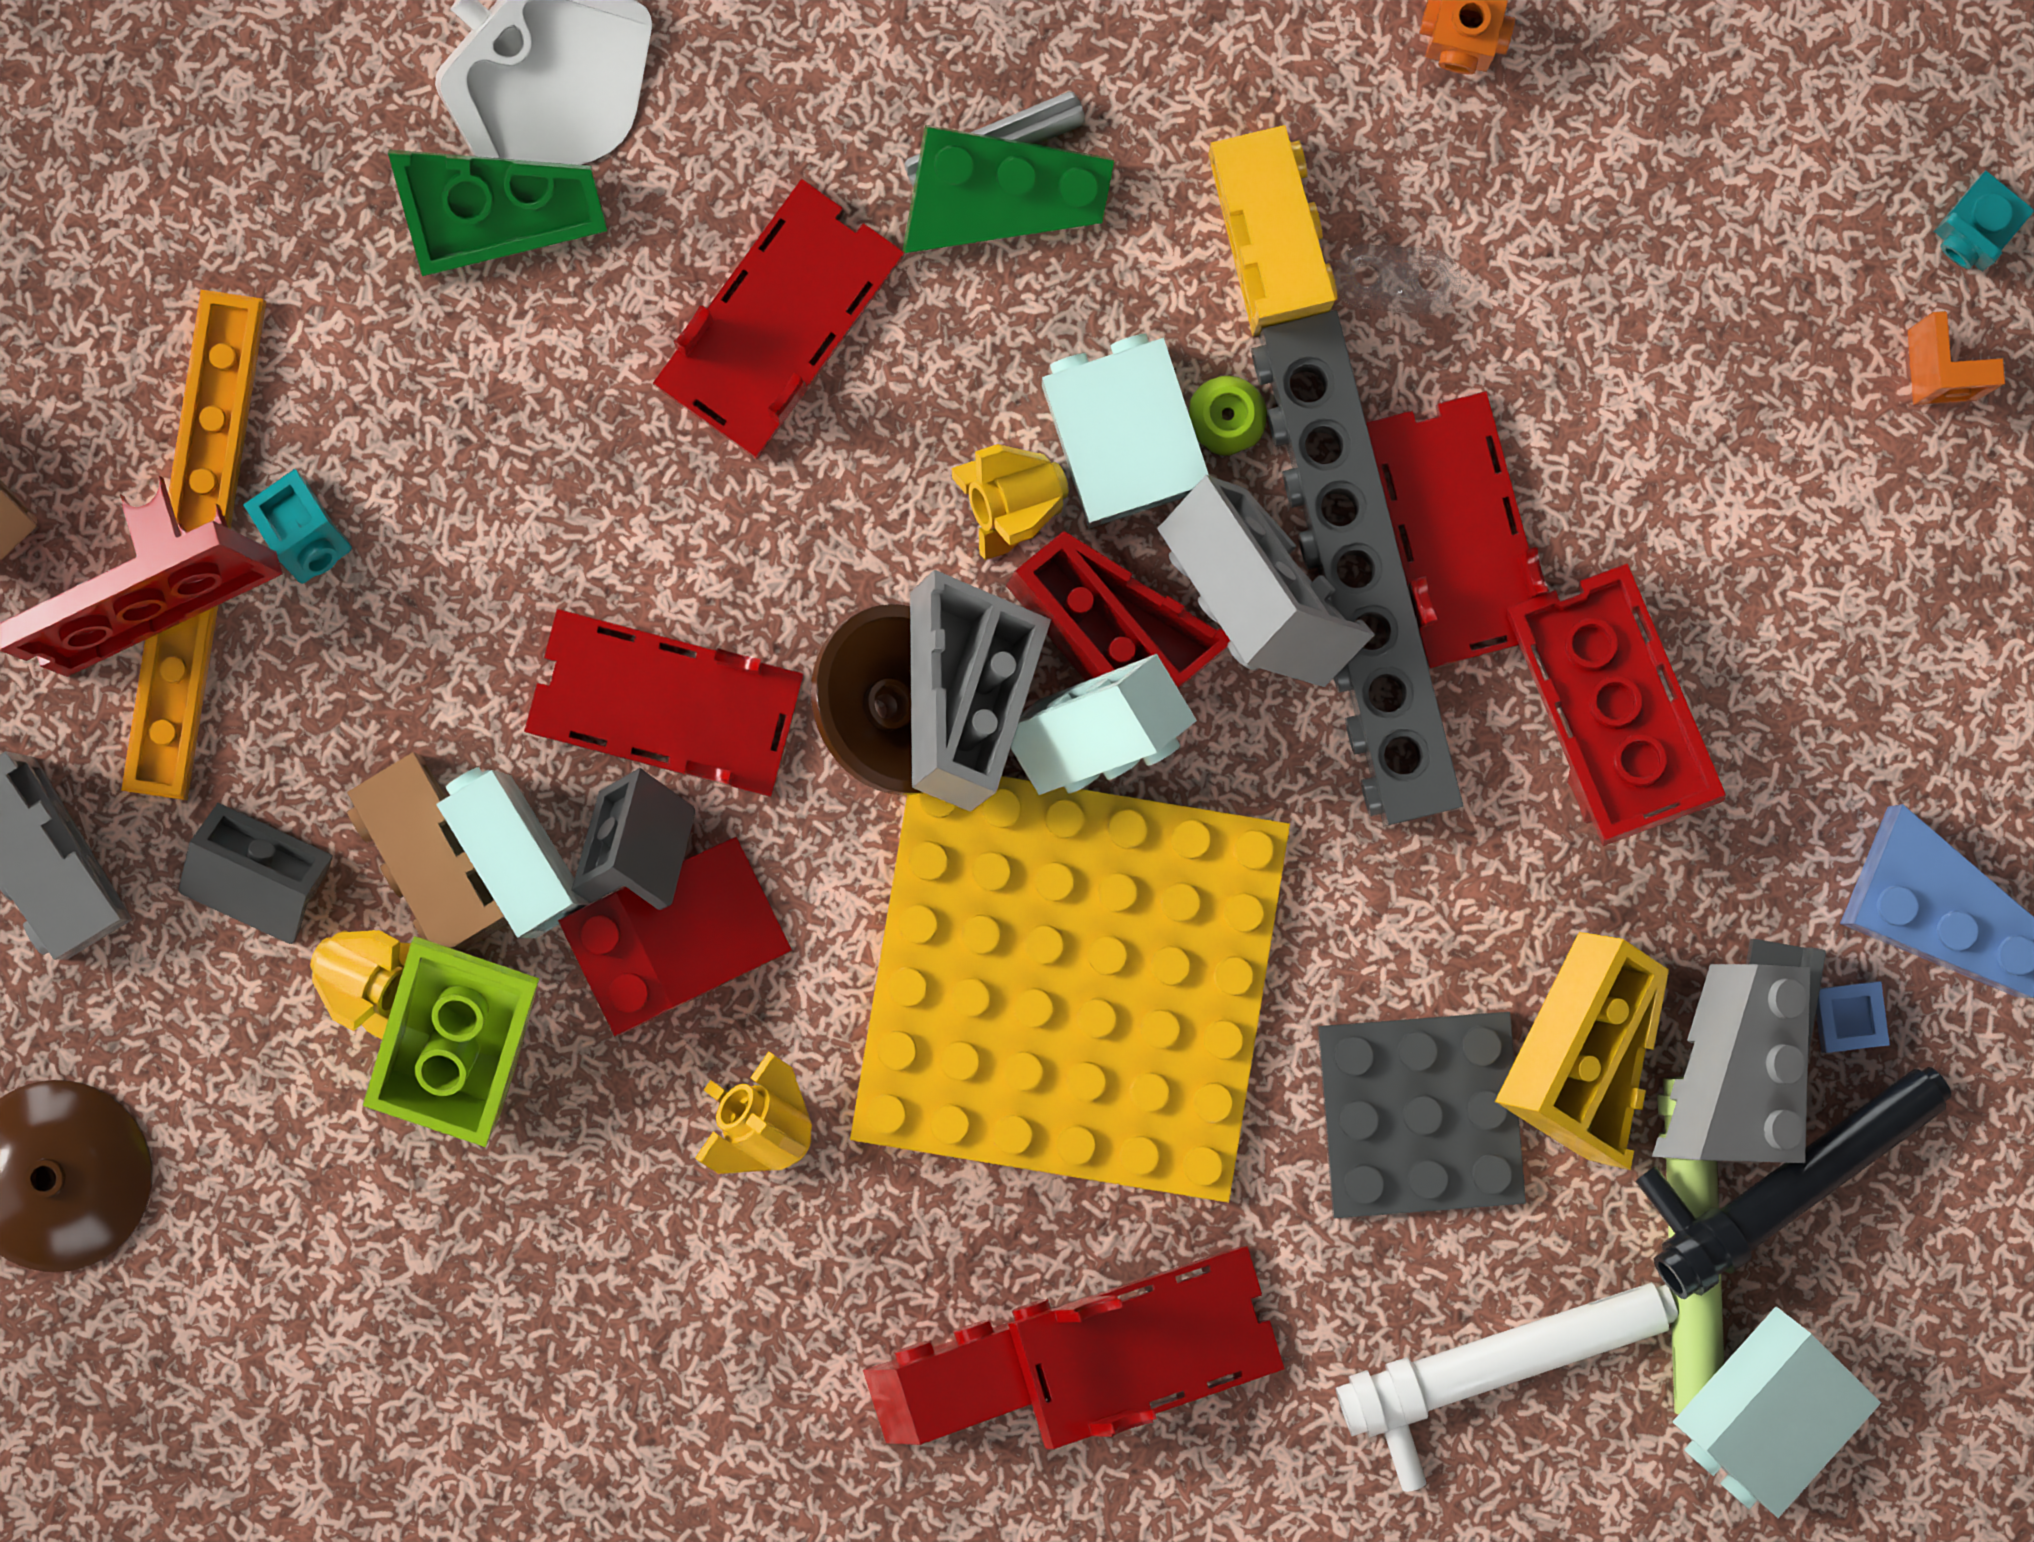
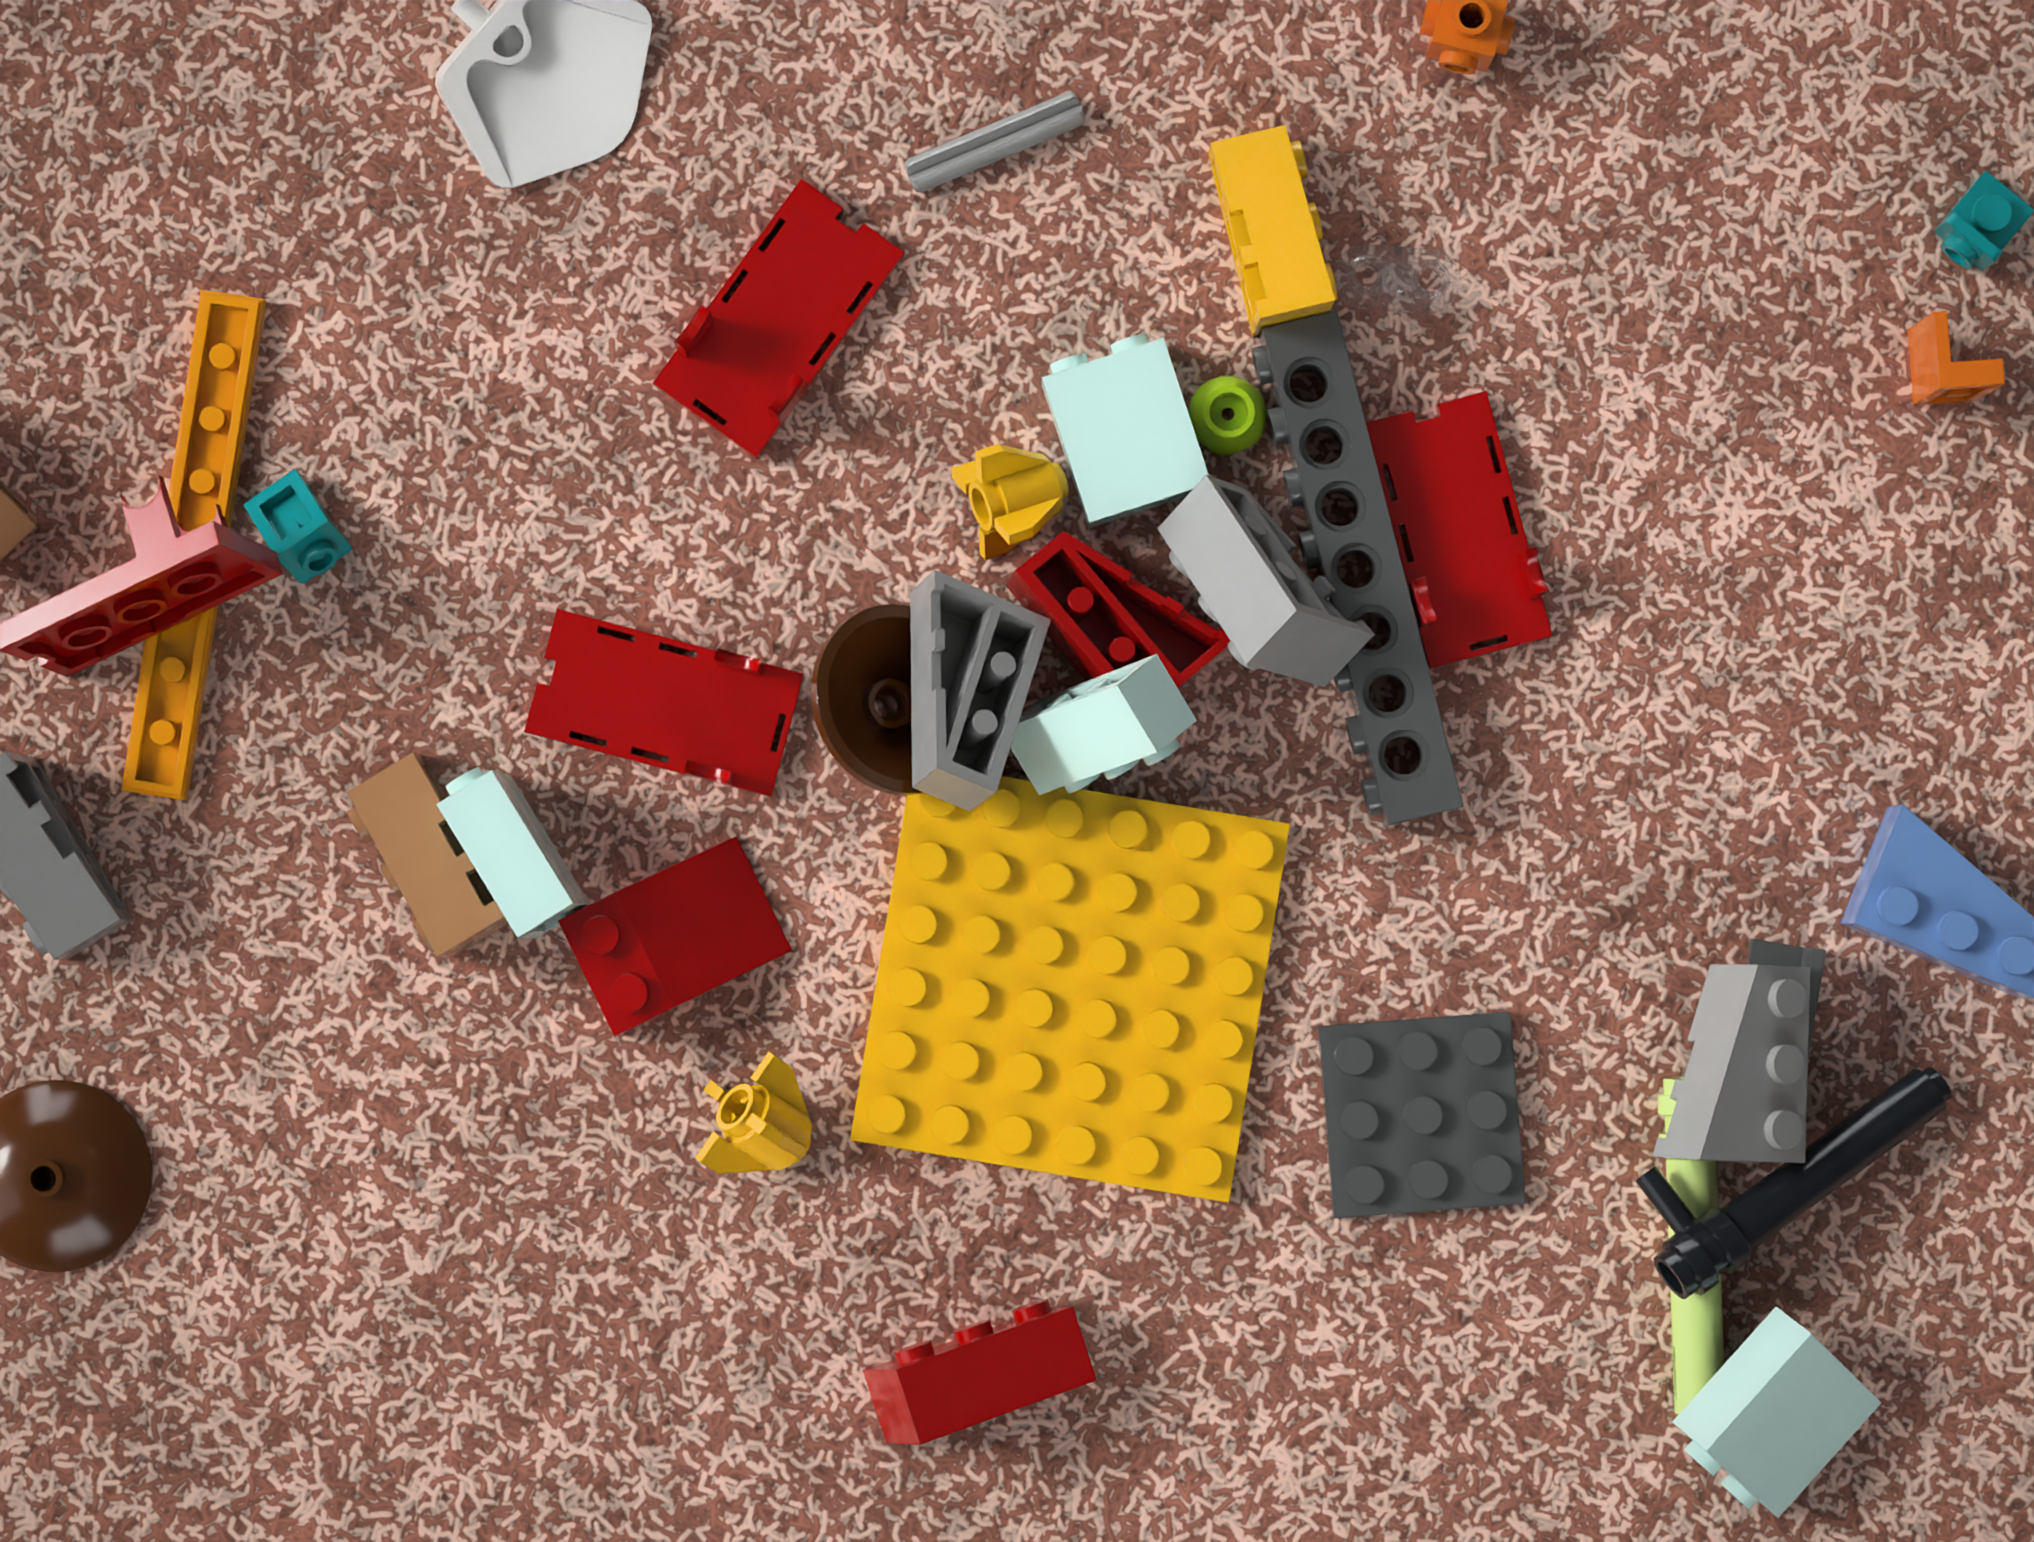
dark grey panel [178,803,333,944] -> none
yellow brick [310,930,411,1039] -> none
lime slope [363,936,540,1147] -> none
green wing [388,149,608,276] -> none
dark grey panel [571,768,695,910] -> none
green wing [903,125,1114,253] -> none
red piece [1008,1246,1285,1449] -> none
white cylinder [1336,1282,1678,1492] -> none
yellow wedge [1495,932,1669,1171] -> none
red piece [1507,563,1726,846] -> none
medium blue plate [1816,981,1890,1053] -> none

